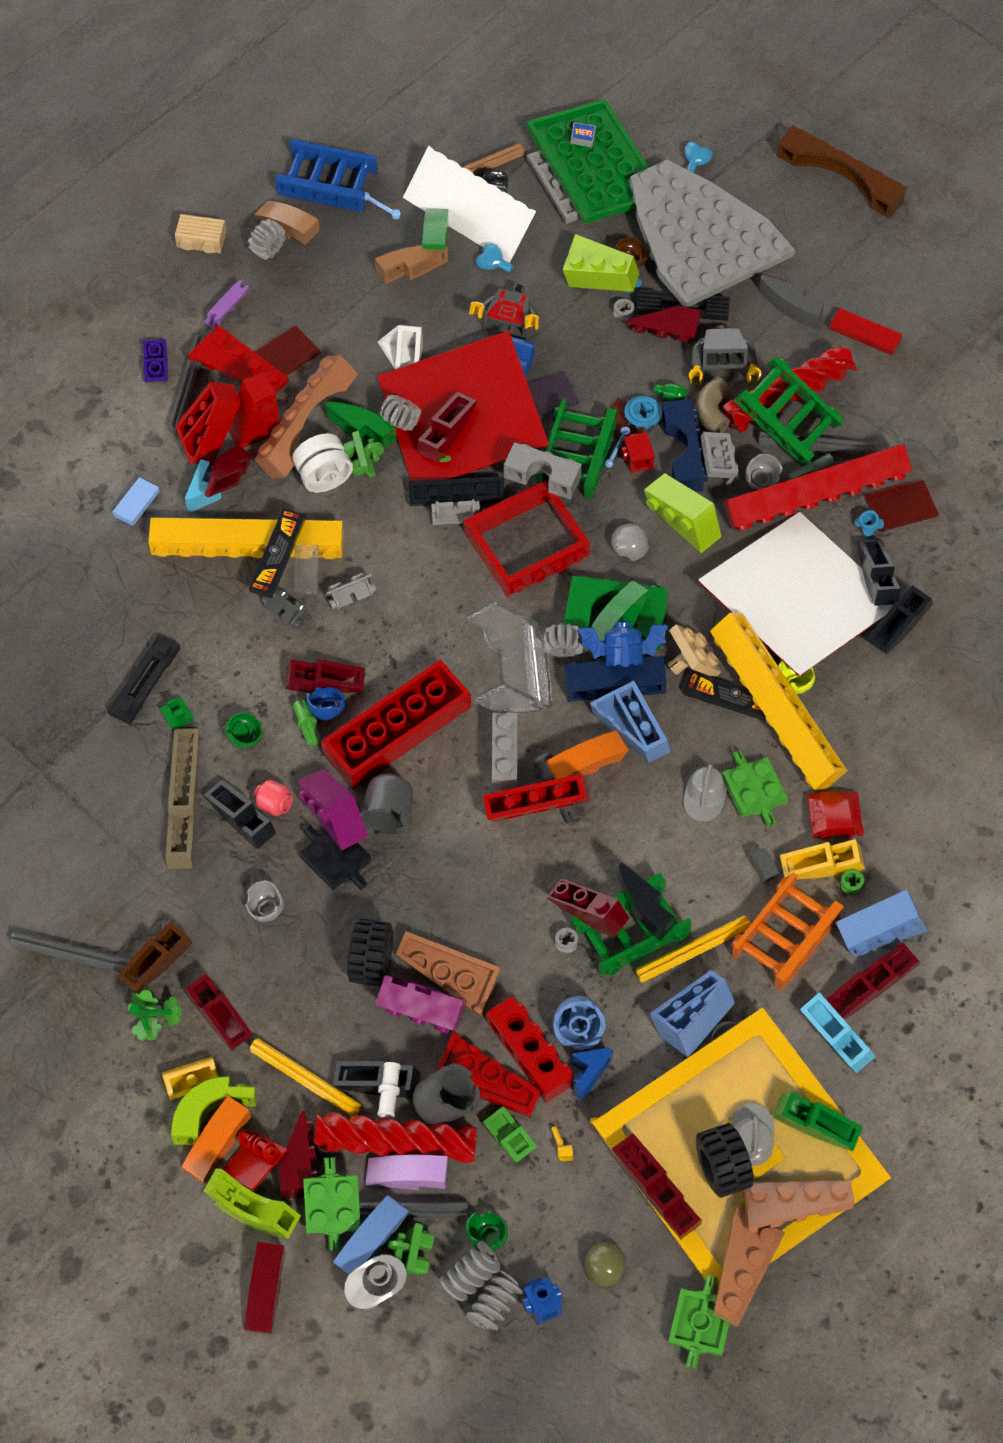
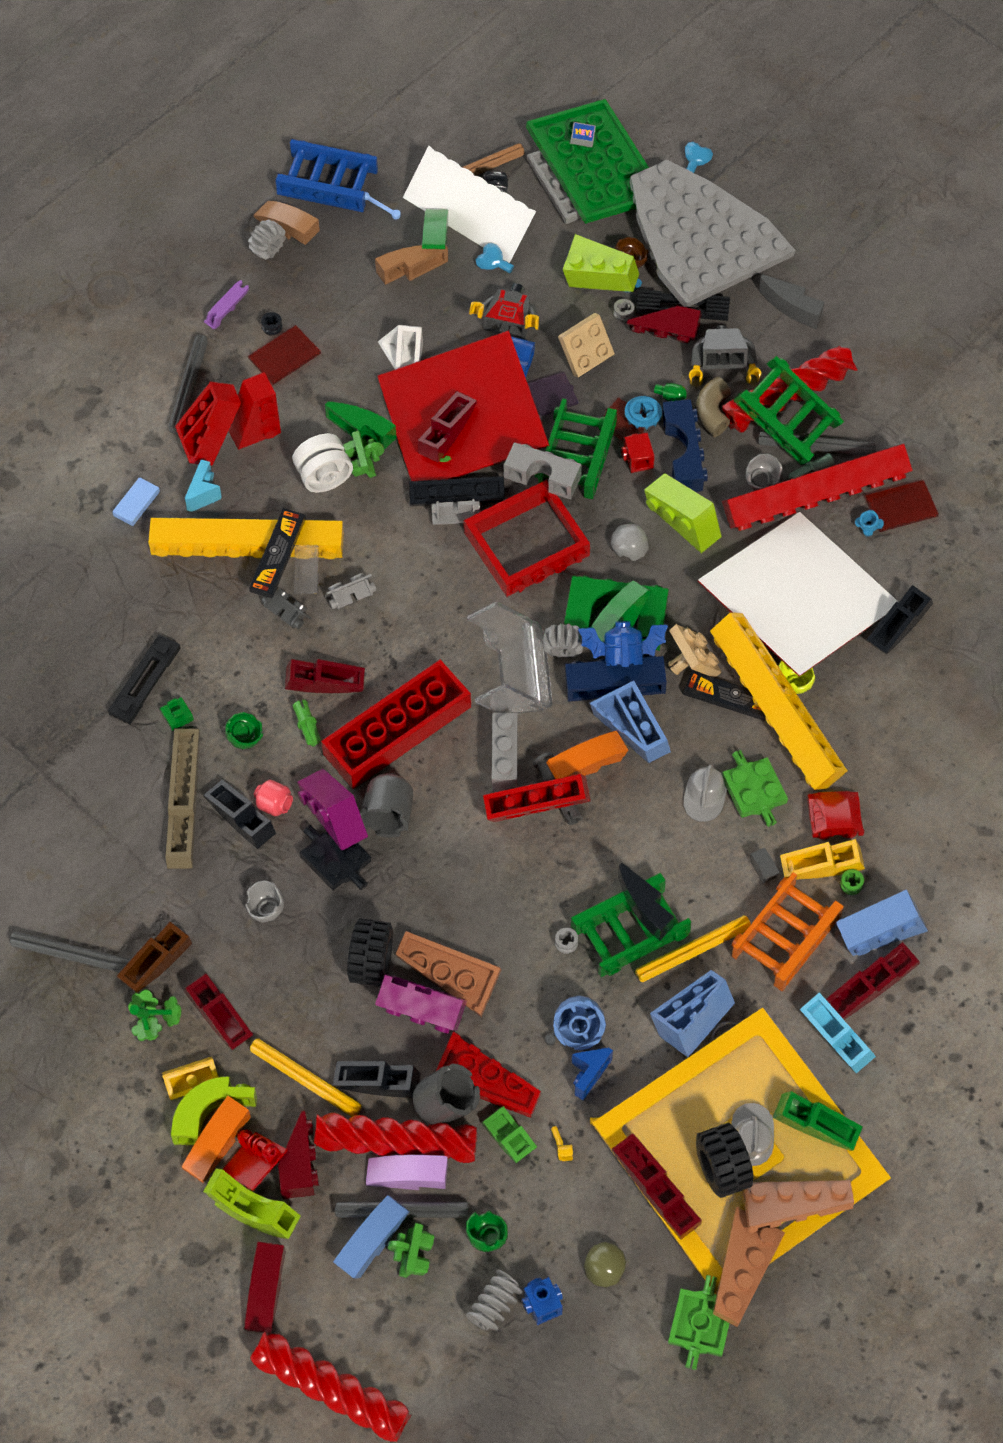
dark purple slope [143,339,168,383] -> none
tan brick [175,214,227,253] -> none
red wing [188,325,289,394] -> none
dark red slope [205,445,252,497] -> none
nougat arch [254,354,358,479] -> none
bright green plate [304,1157,360,1251] -> none
blue hair [306,687,345,721] -> none
light grey piece [344,1254,407,1309] -> none
white pin [377,1062,401,1118] -> none
light grey gear [380,395,421,430] -> none
light grey piece [440,1241,500,1301] -> none
red brick [486,996,573,1103] -> none
dark red slope [547,878,630,938] -> none
light blue hinge [604,427,630,468] -> none
light grey bracket [700,432,738,485] -> none
reddish brown arch [777,125,906,219] -> none
red tile [829,308,903,356] -> none
black slope [857,538,900,606] -> none
none -> red piece [250,1332,412,1442]
none -> black bush [261,312,282,336]
none -> tan plate [558,313,615,377]

